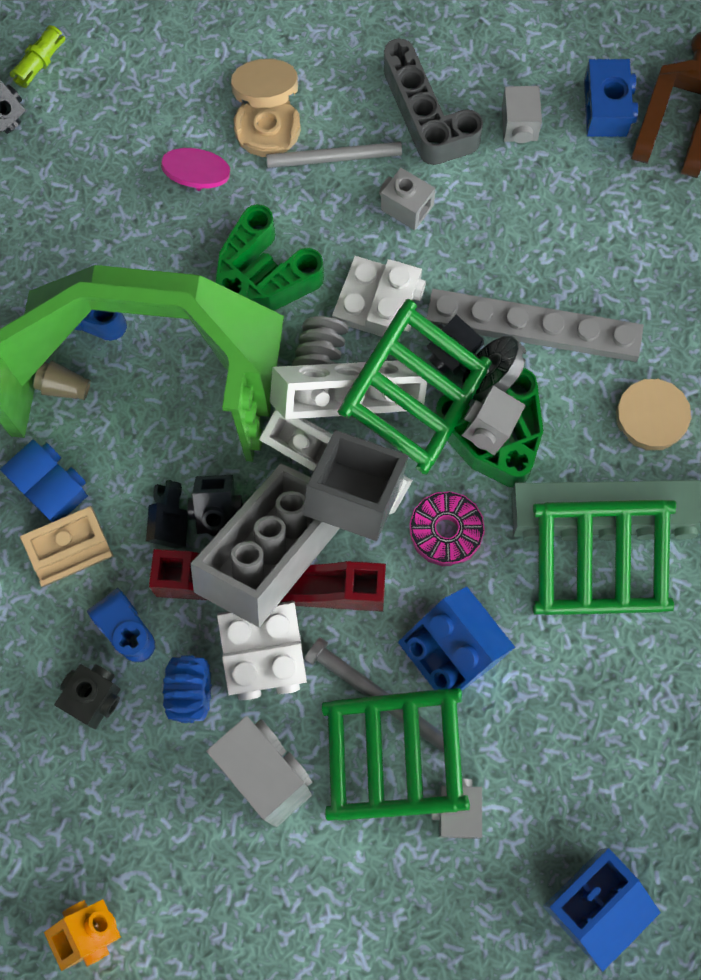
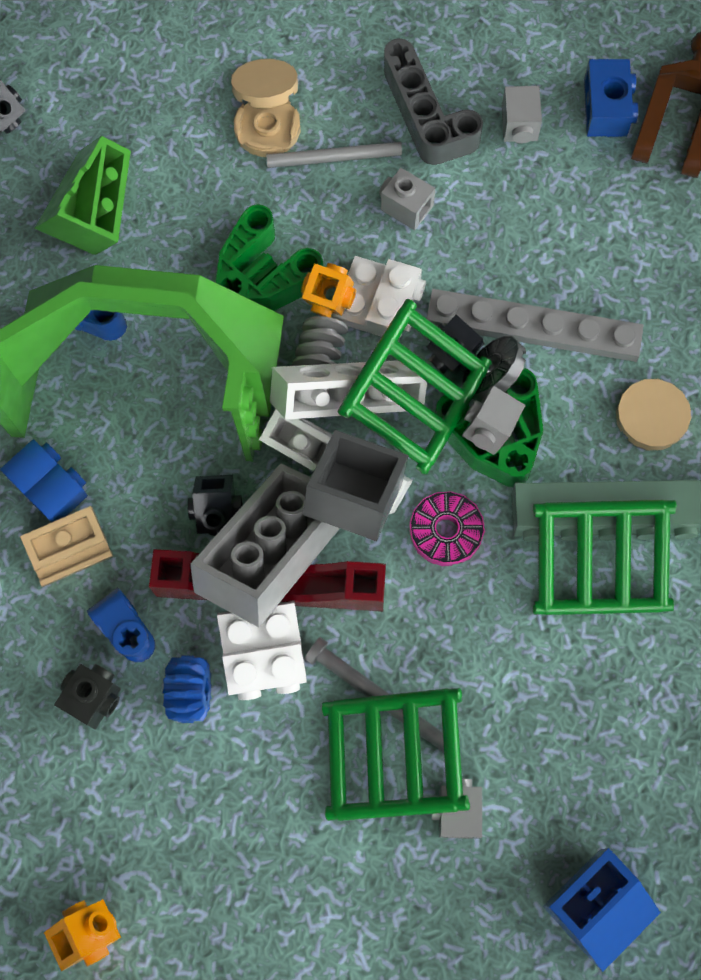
lime pin [9,25,65,88] -> none
dark tan cone [33,361,91,400] -> none
black plate [146,480,188,549] -> none
dark pink piece [161,148,230,191] -> none
light grey brick [206,716,313,828] -> none
blue slope [398,587,516,691] -> none
none -> bright green wedge [34,136,131,255]
none -> light orange brick [301,263,357,317]

